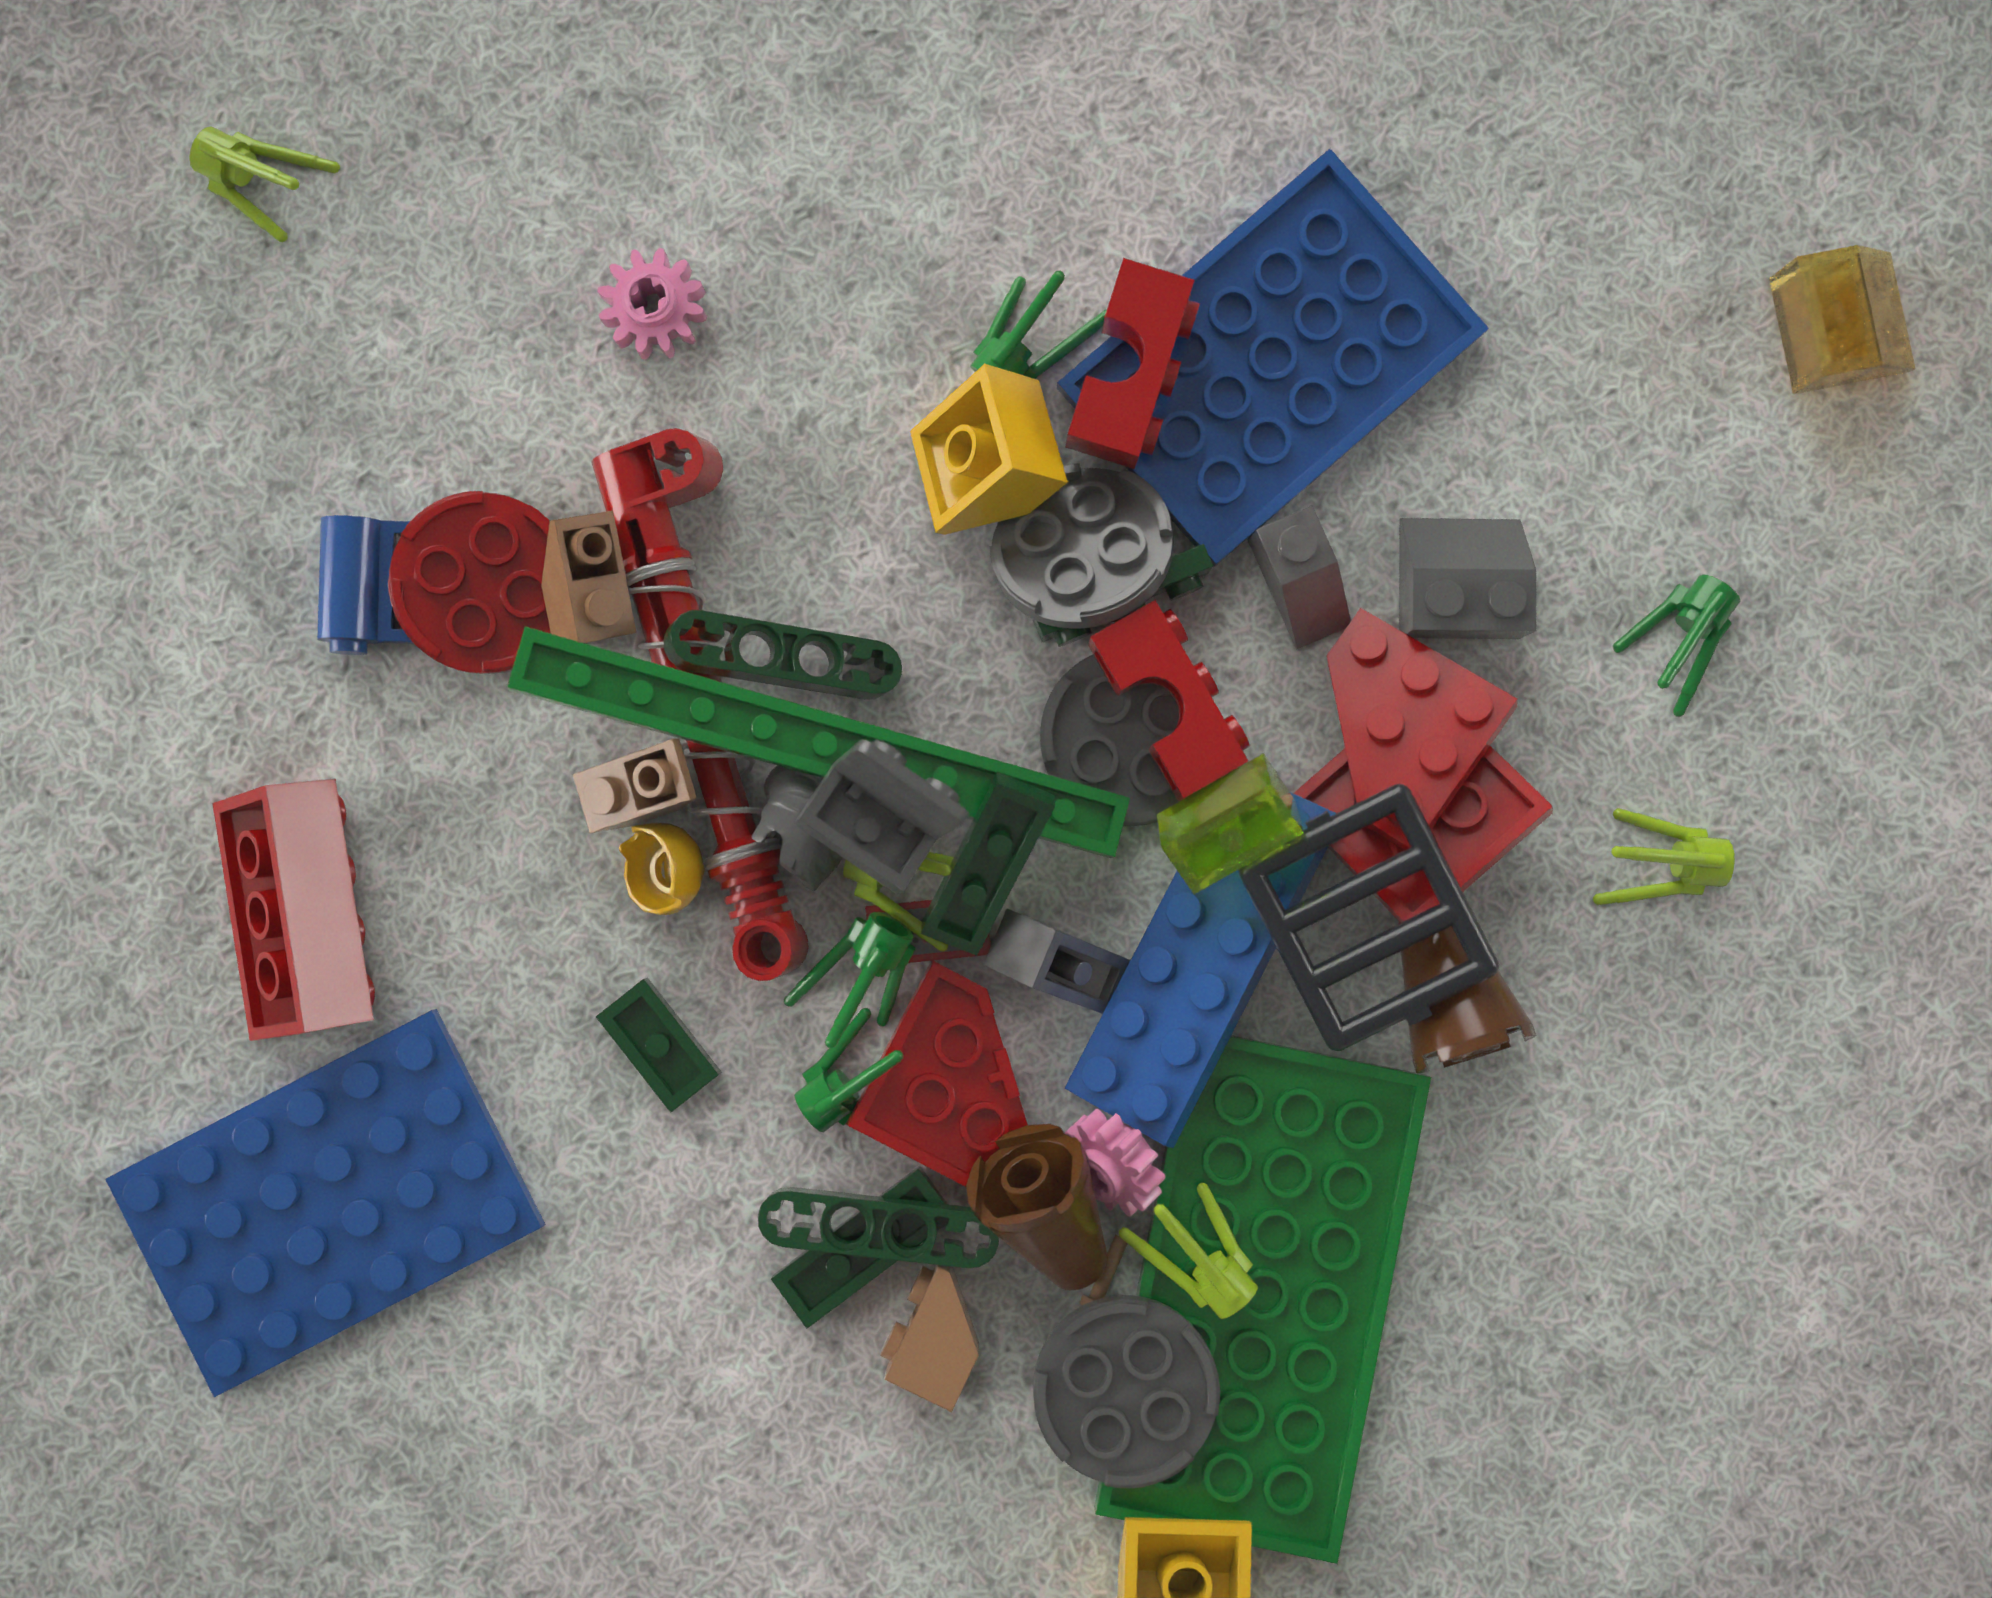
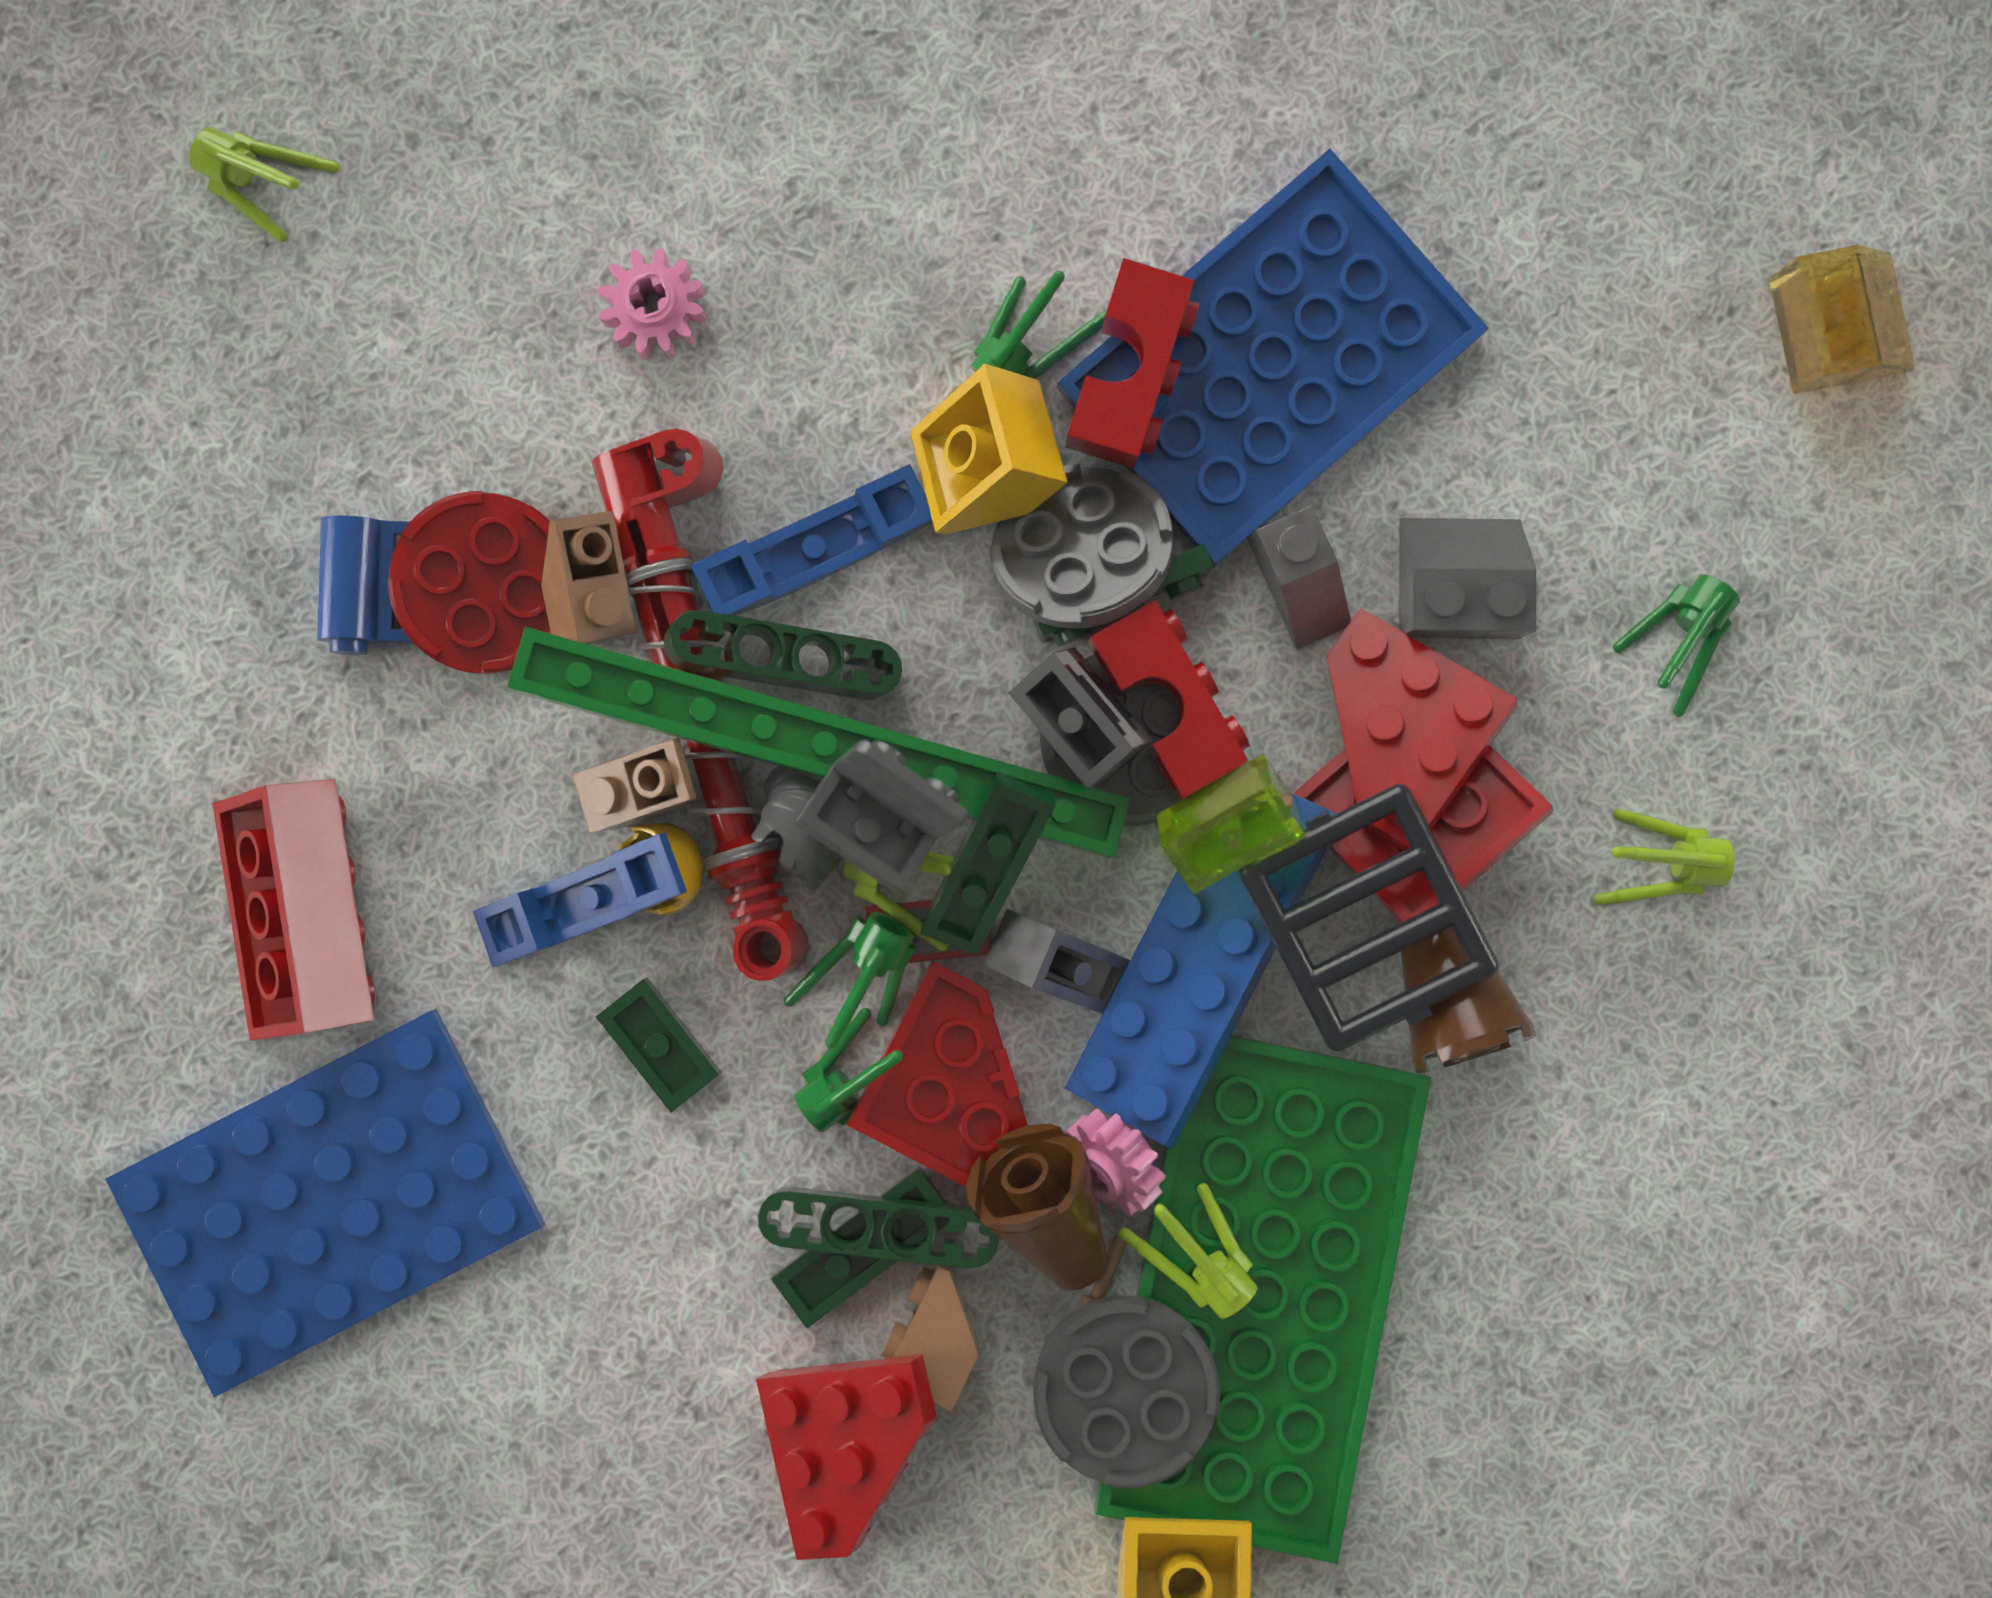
none -> blue slope [473,833,687,968]
none -> blue slope [690,464,933,616]
none -> red plate [756,1354,937,1560]
none -> dark grey brick [1009,647,1153,789]

